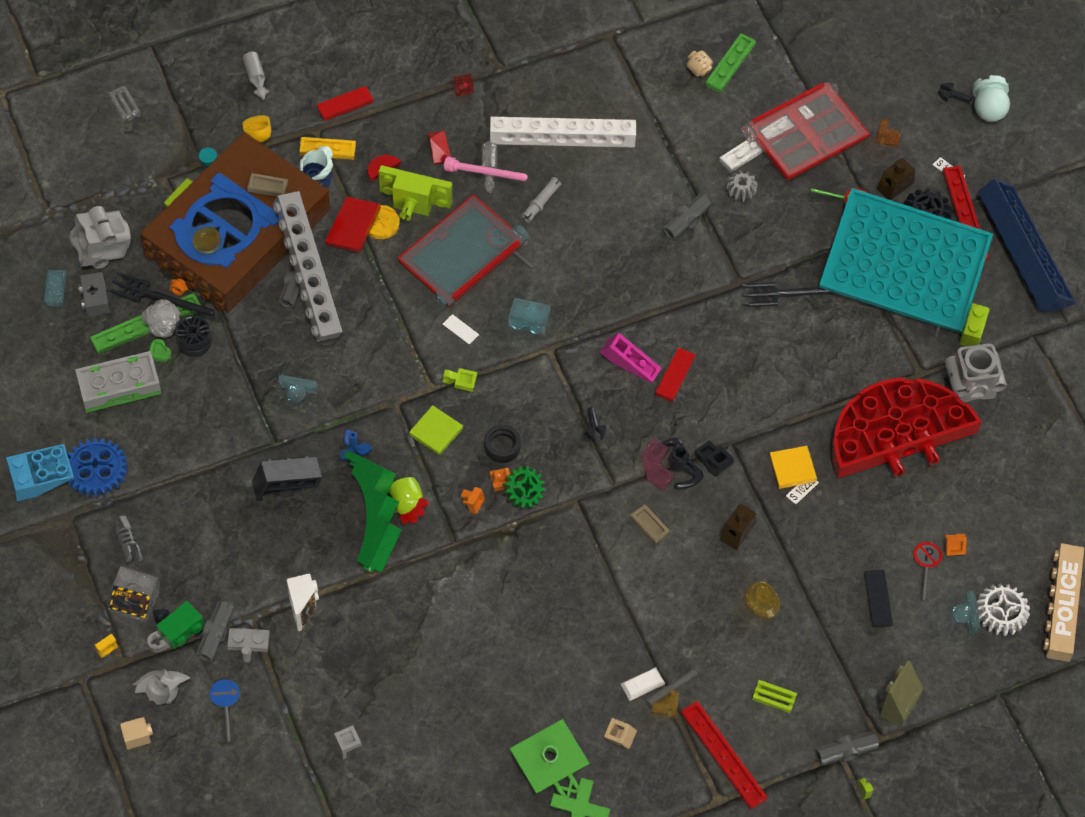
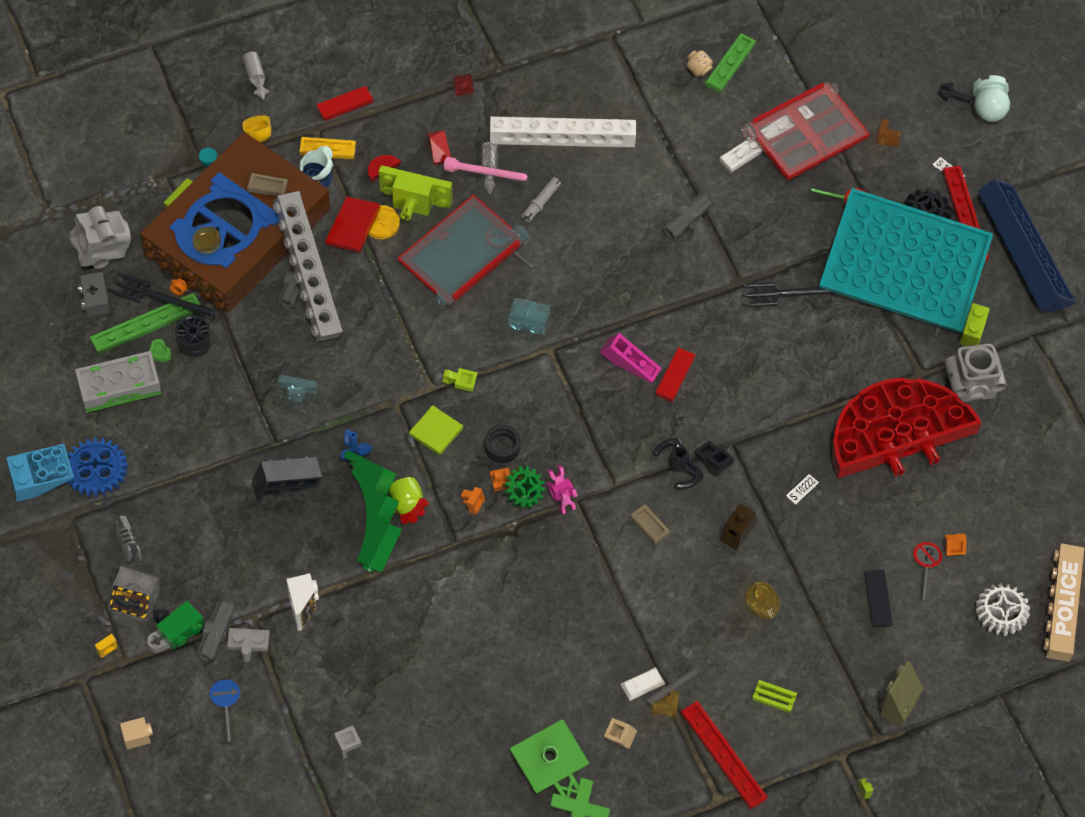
clear light blue tile [44,270,67,306] -> none
clear tile [109,86,141,122] -> none
light grey hair [132,669,190,705] -> none
light grey hair [142,299,180,338] -> none
white sticker [443,314,479,344] -> none
black bar [585,407,606,442] -> none
clear pink tile [642,438,675,491] -> none
light grey gear [726,170,758,202] -> none
yellow tile [769,446,817,489] -> none
dark grey piece [815,731,879,766] -> none
dark brown torso [877,158,915,200] -> none
clear light blue tile [953,591,980,635] -> none
none -> dark pink pin [546,465,577,514]

